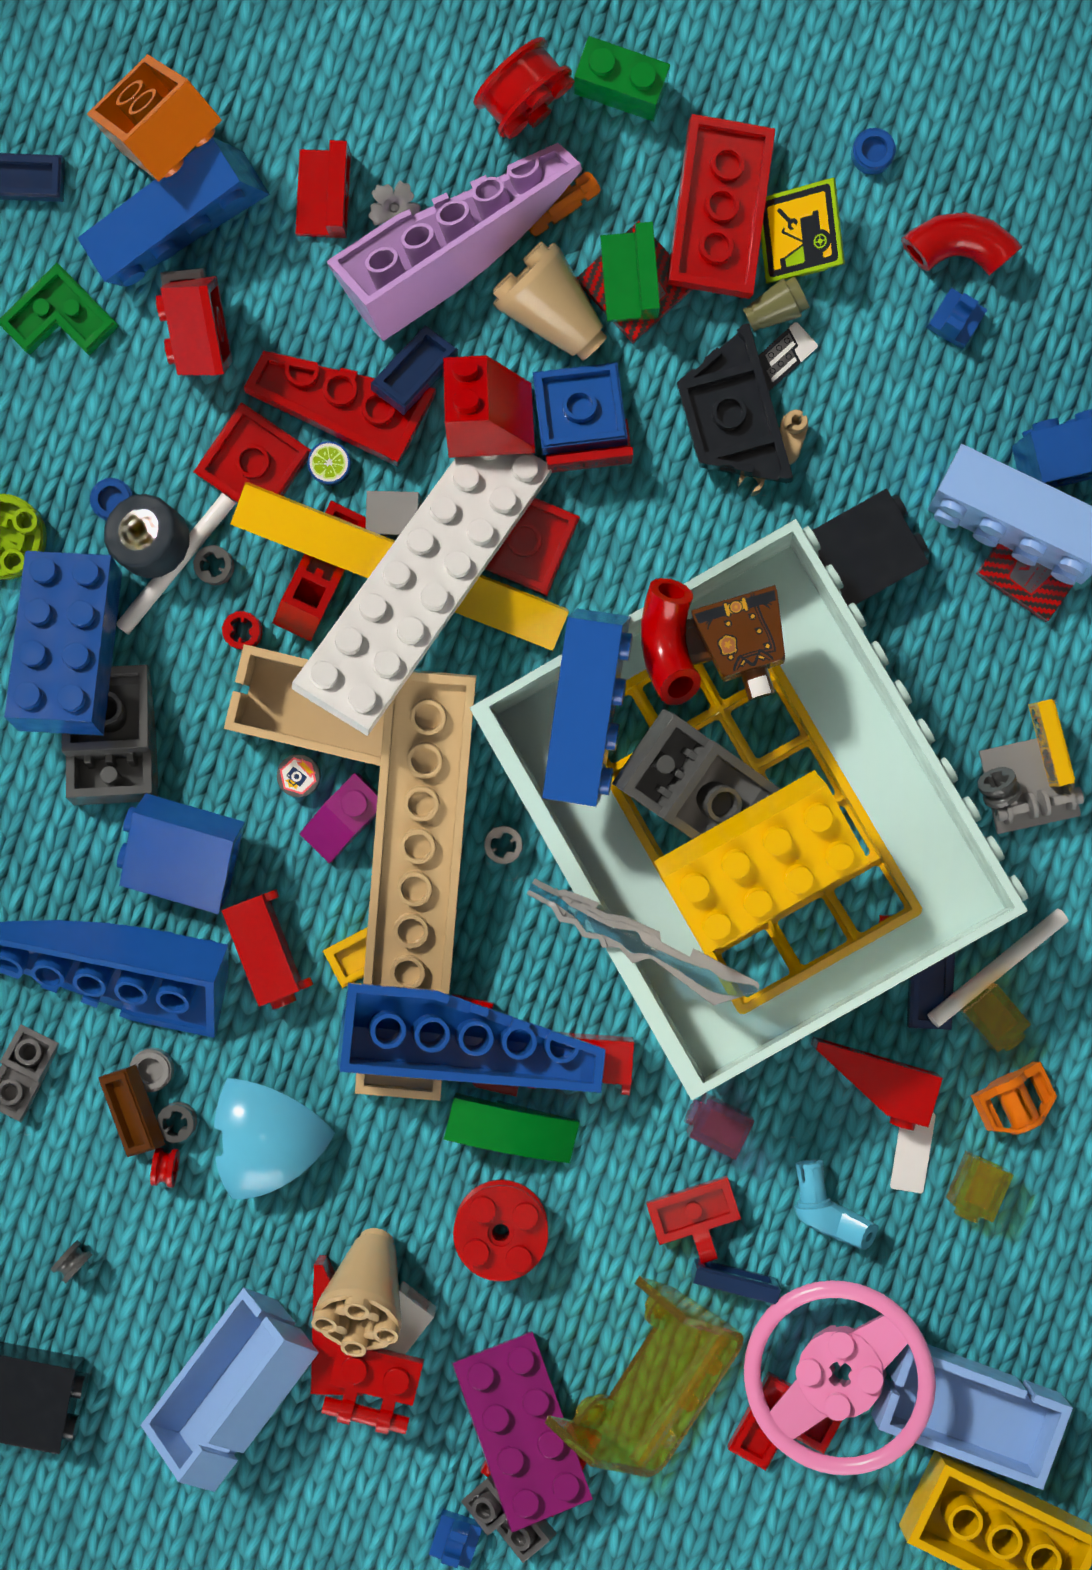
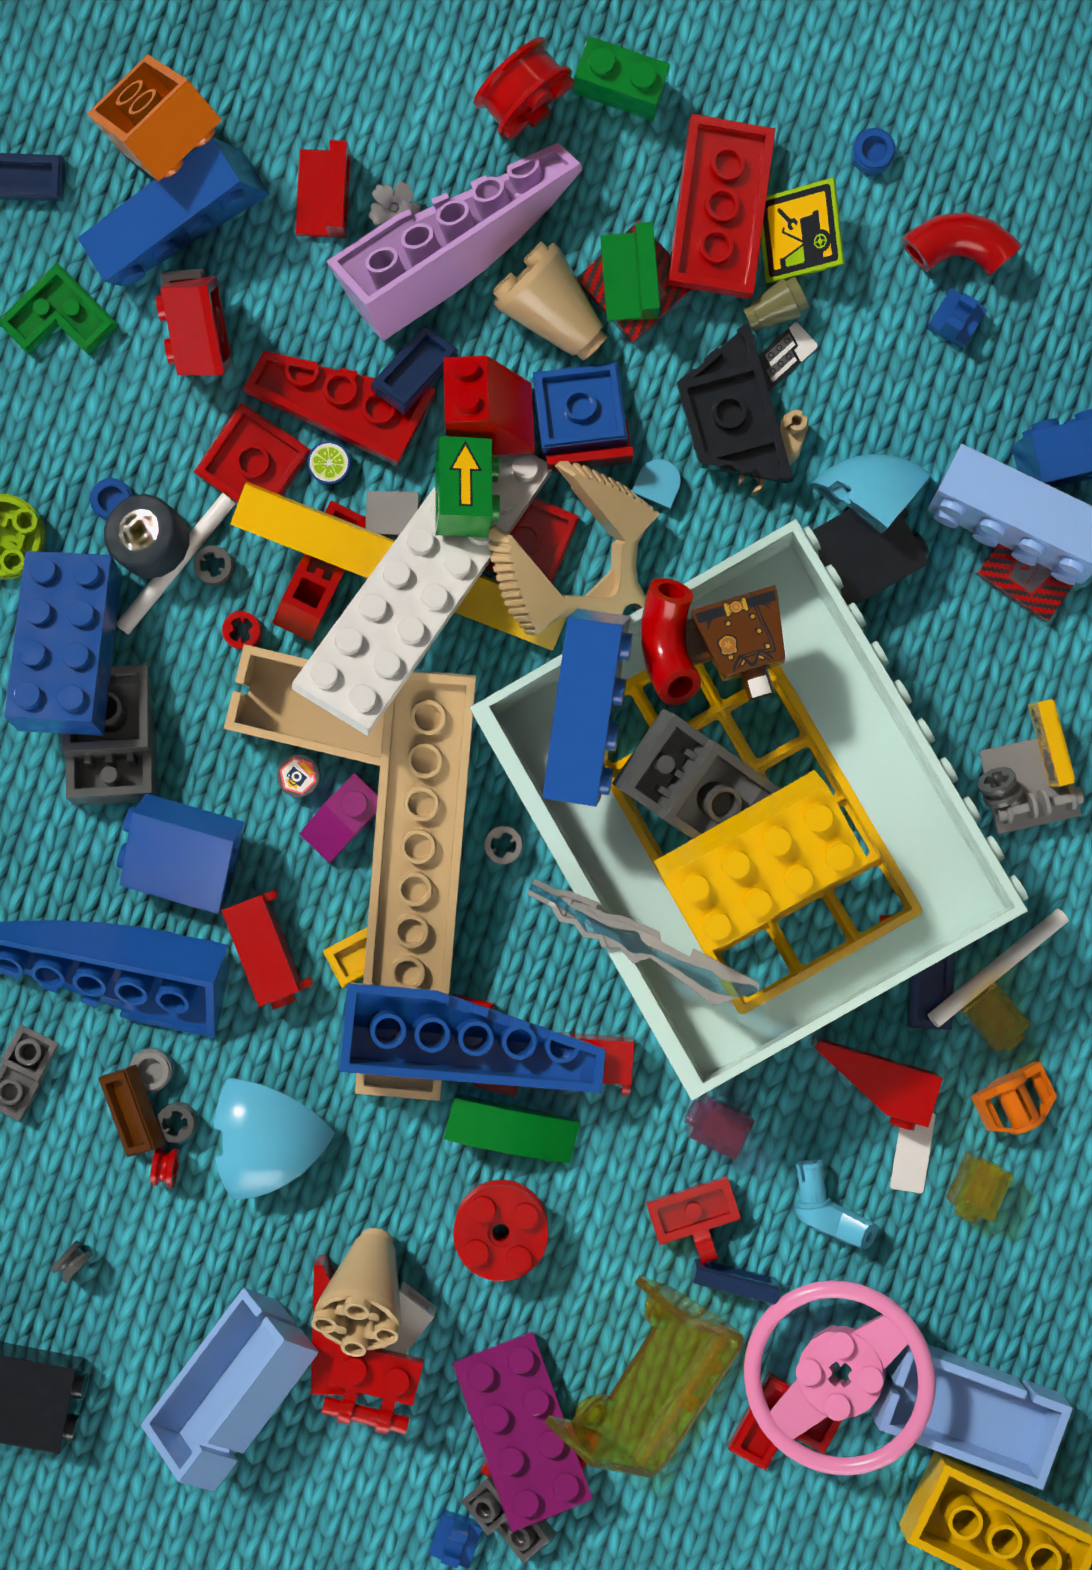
orange axle [528,171,601,237] -> none
none -> green brick [435,436,500,538]
none -> tan piece [488,461,660,635]
none -> medium azure tile [632,459,681,510]
none -> medium azure brick [810,454,931,534]

